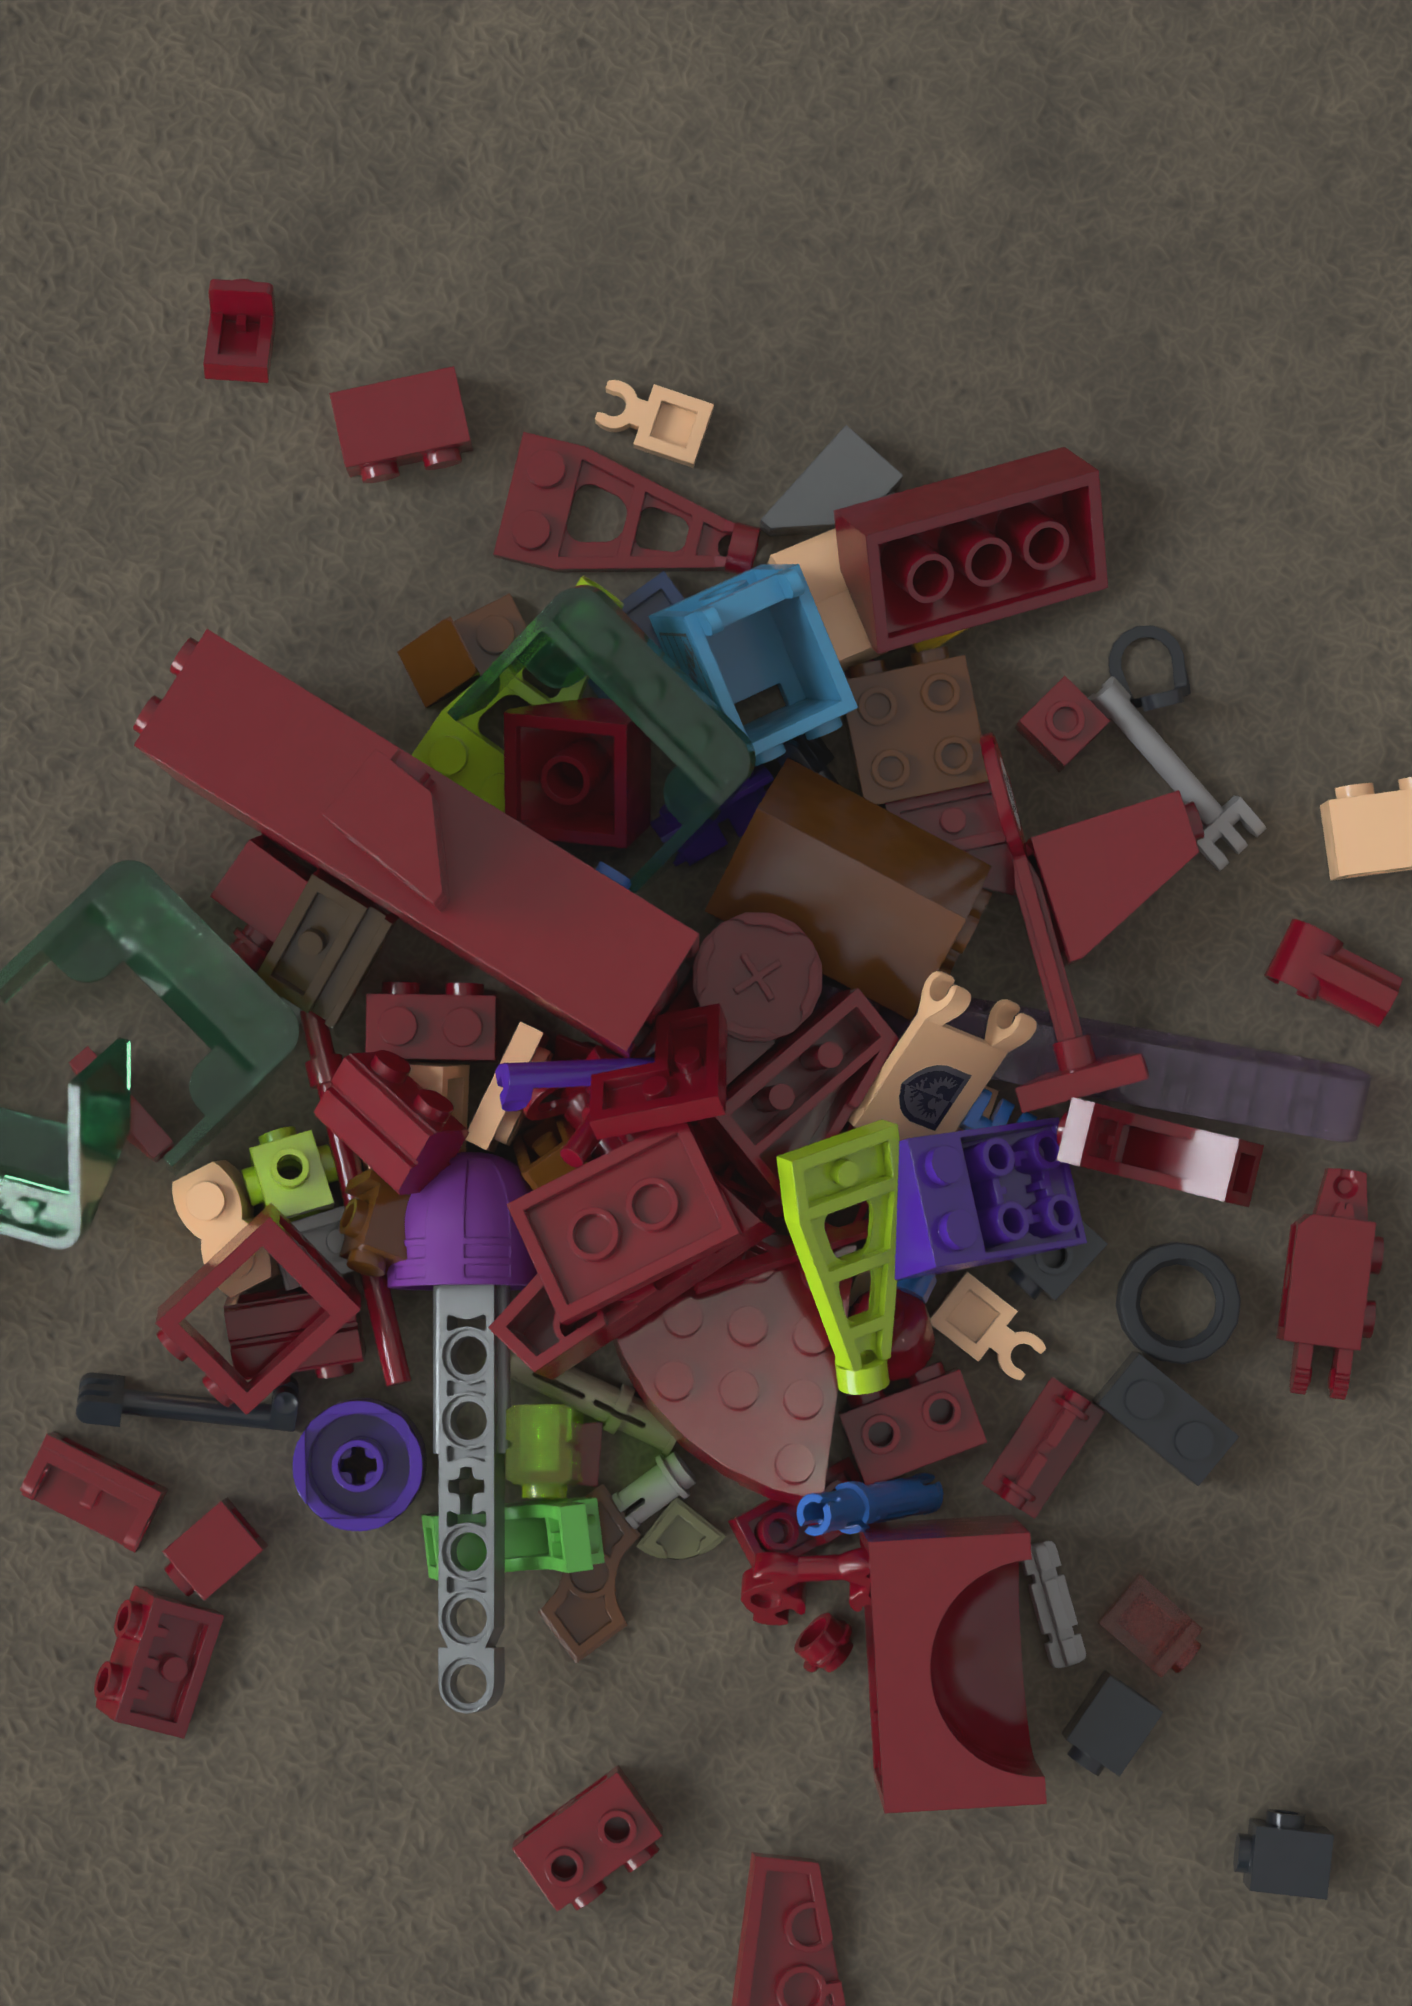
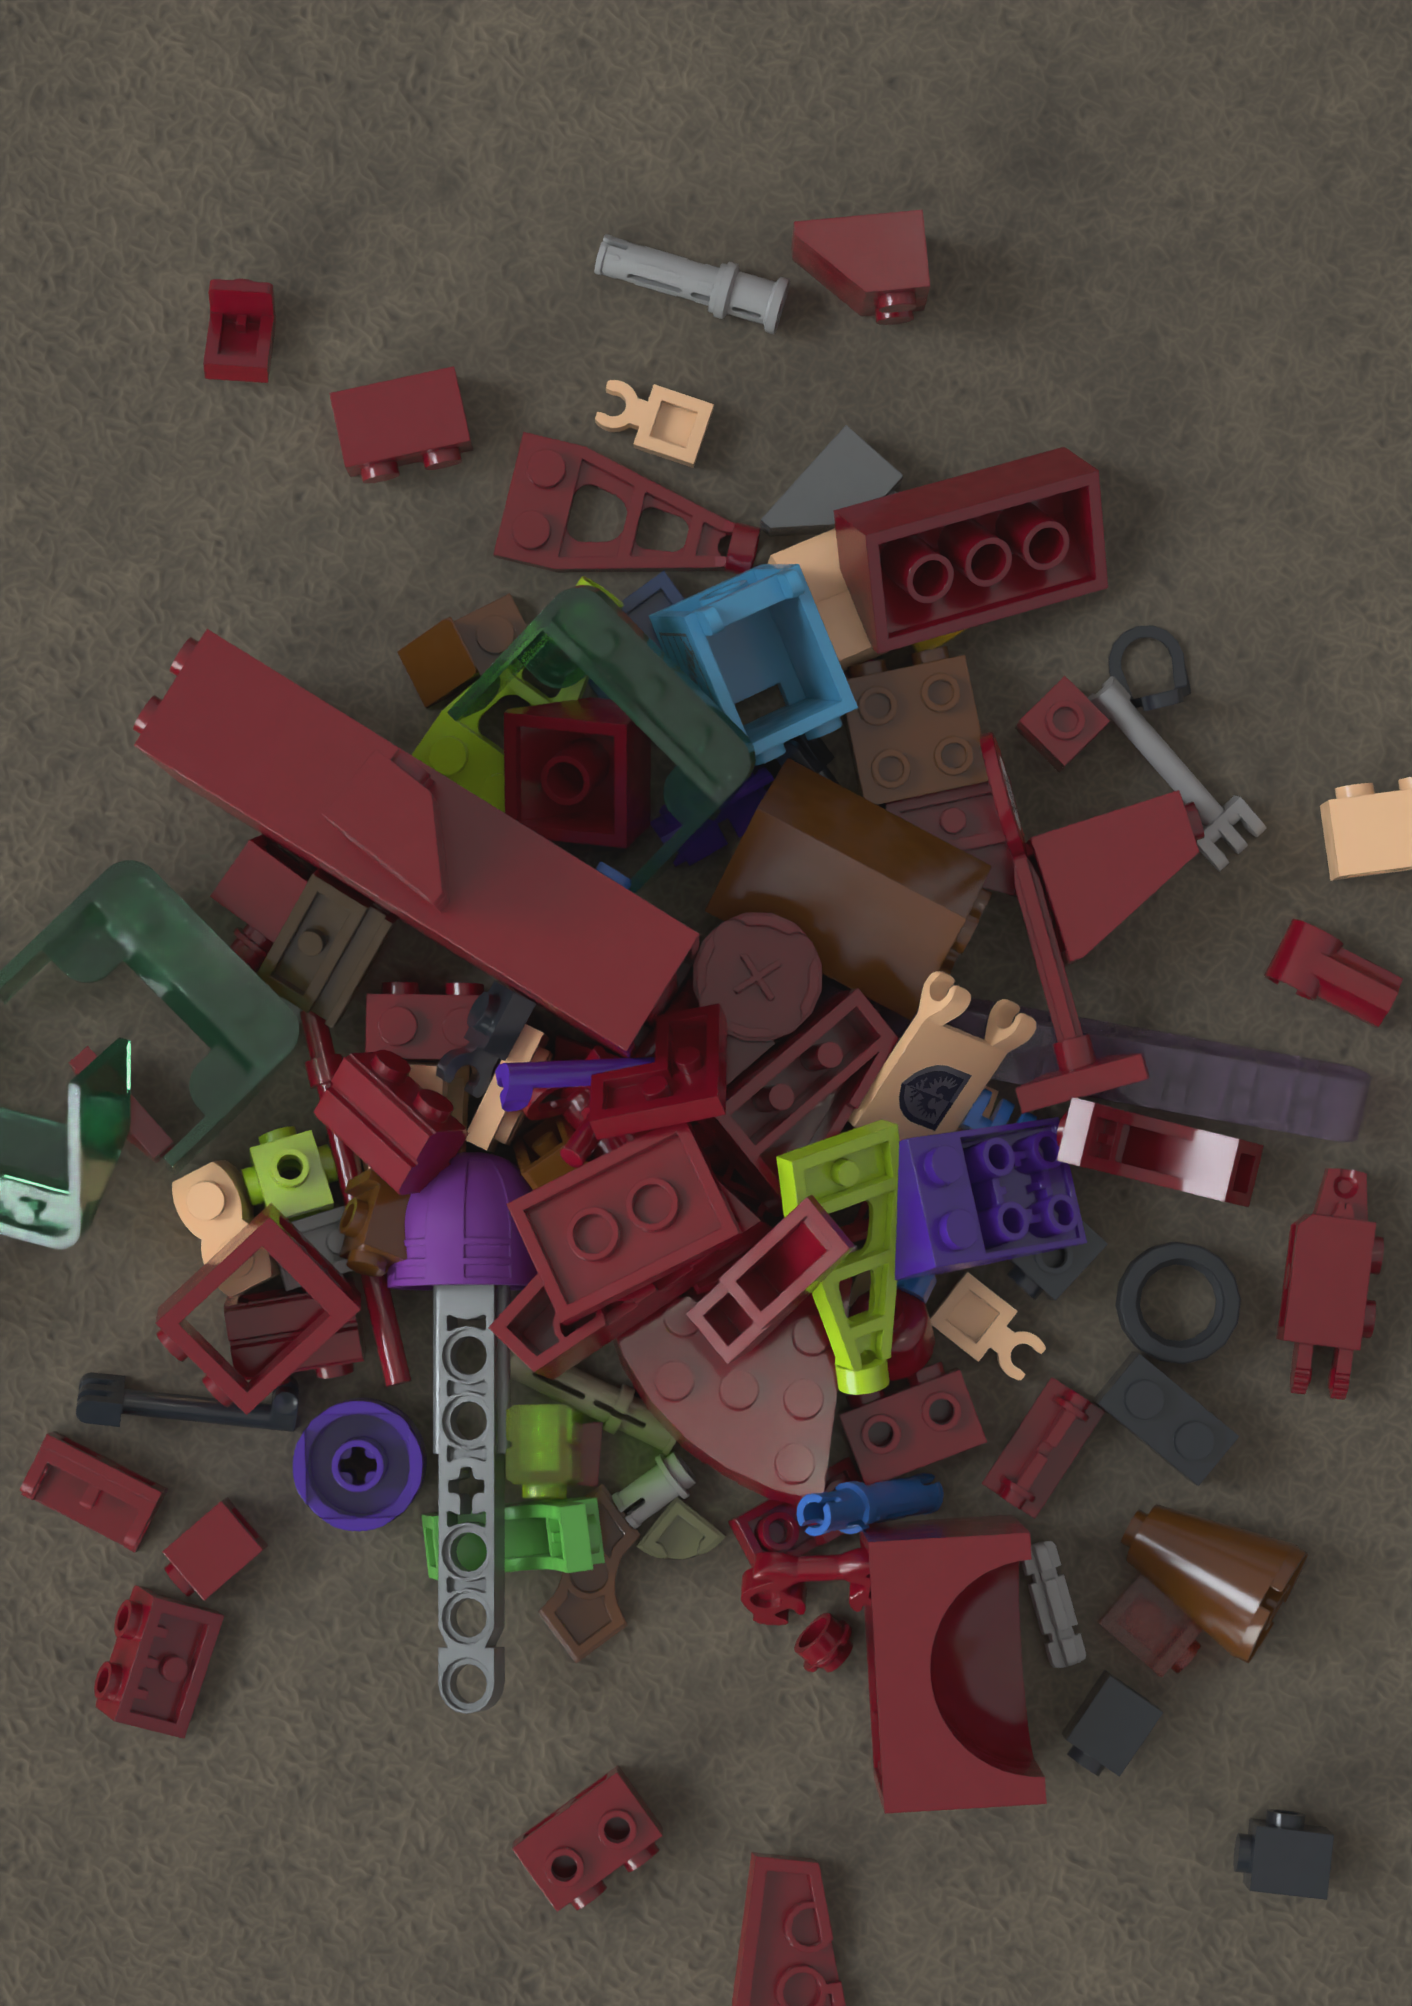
none -> black plate [436,981,536,1098]
none -> light grey pin [594,234,790,334]
none -> dark red slope [686,1195,855,1364]
none -> dark red slope [791,209,930,325]
none -> reddish brown cone [1121,1504,1308,1664]

